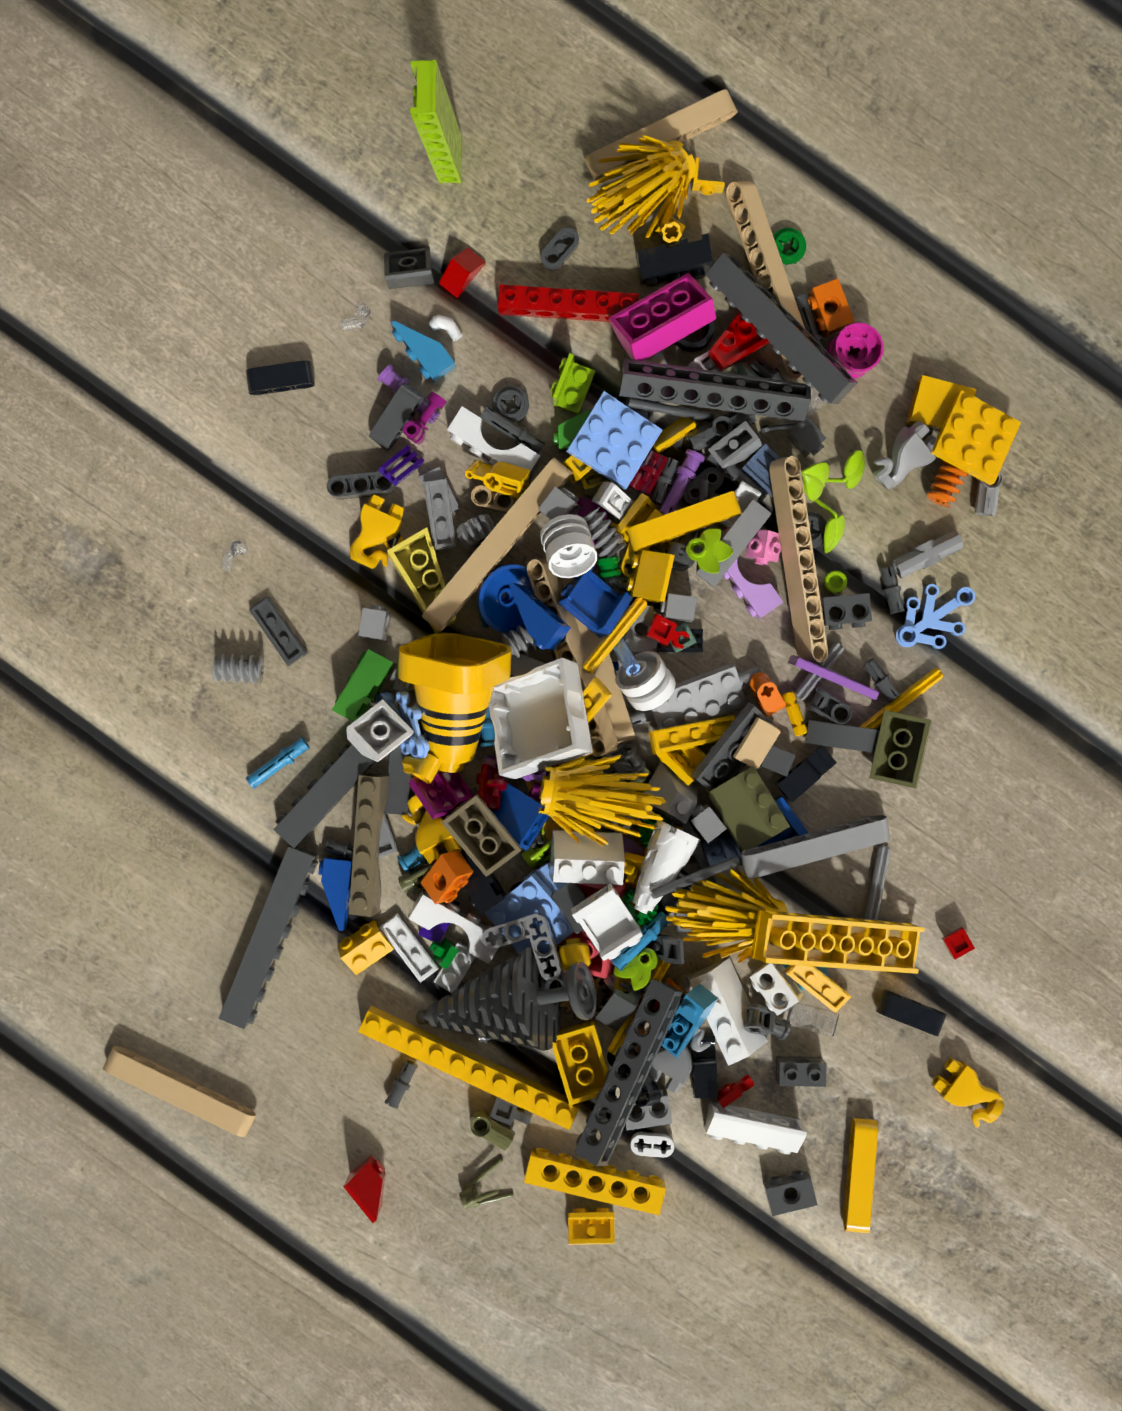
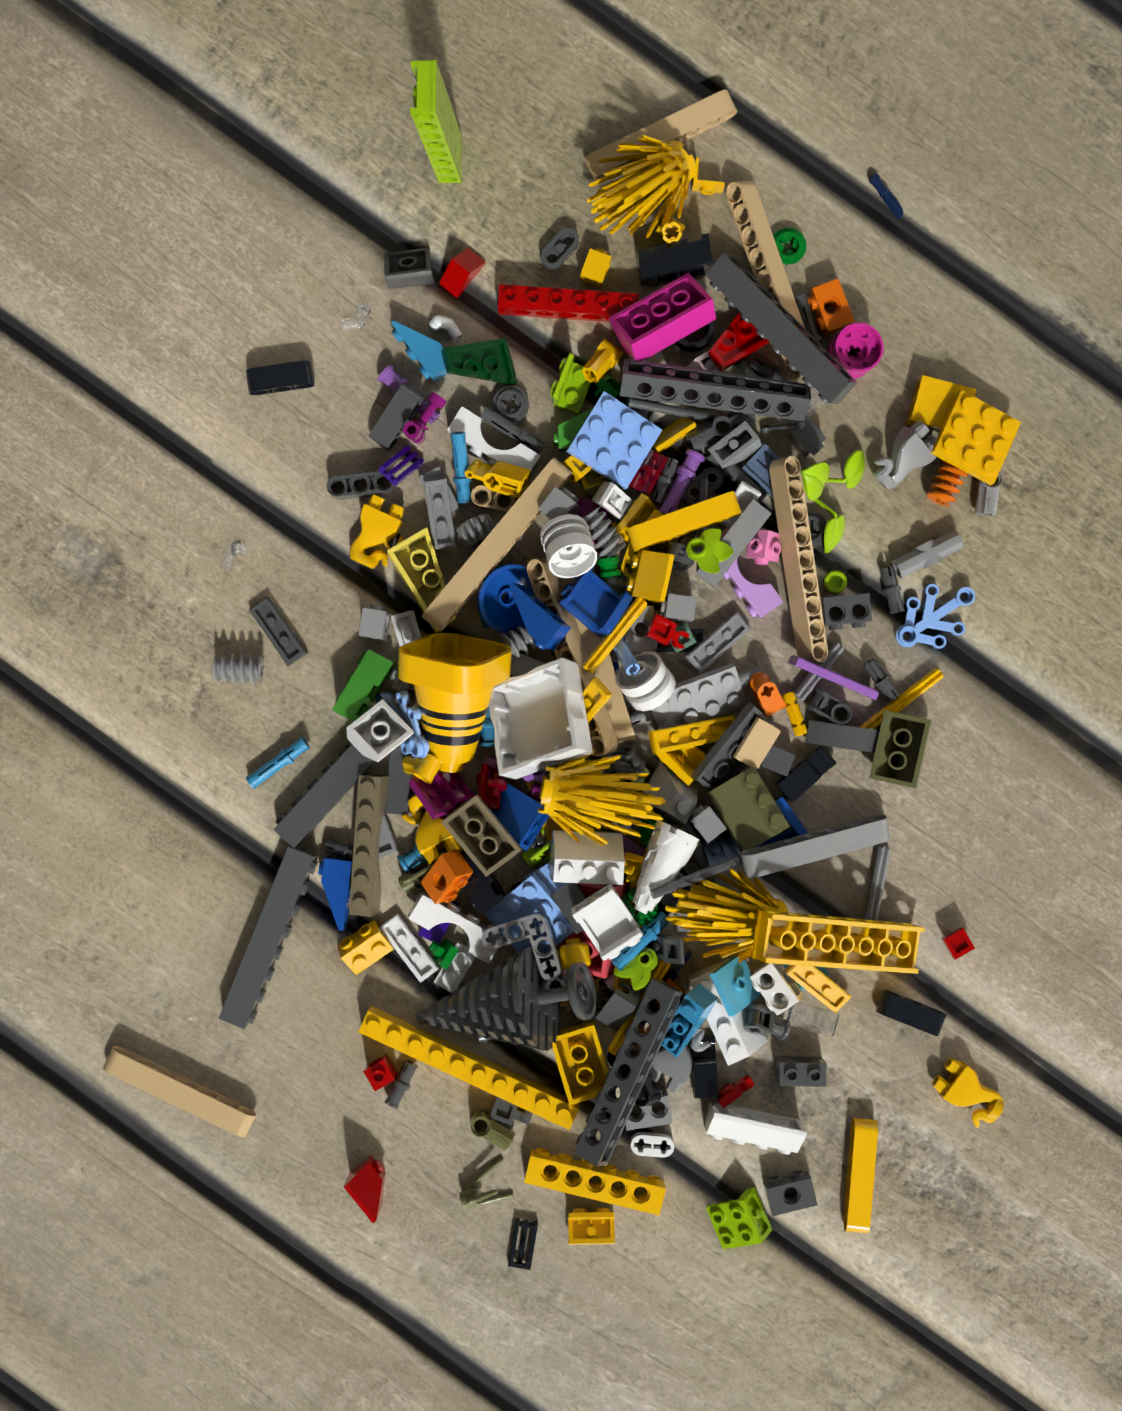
none -> red brick [363,1054,398,1091]
none -> white plate [391,610,422,646]
none -> dark green wing [441,338,518,385]
none -> dark azure pin [450,431,472,503]
none -> black tile [508,1218,538,1270]
none -> yellow brick [580,248,612,289]
none -> yellow piece [581,338,624,383]
none -> green tile [594,374,620,399]
none -> dark blue piece [664,950,693,982]
none -> light grey tile [684,612,751,674]
none -> lime bracket [706,1187,772,1249]
none -> medium azure plate [709,955,761,1016]
none -> dark blue piece [869,174,904,219]

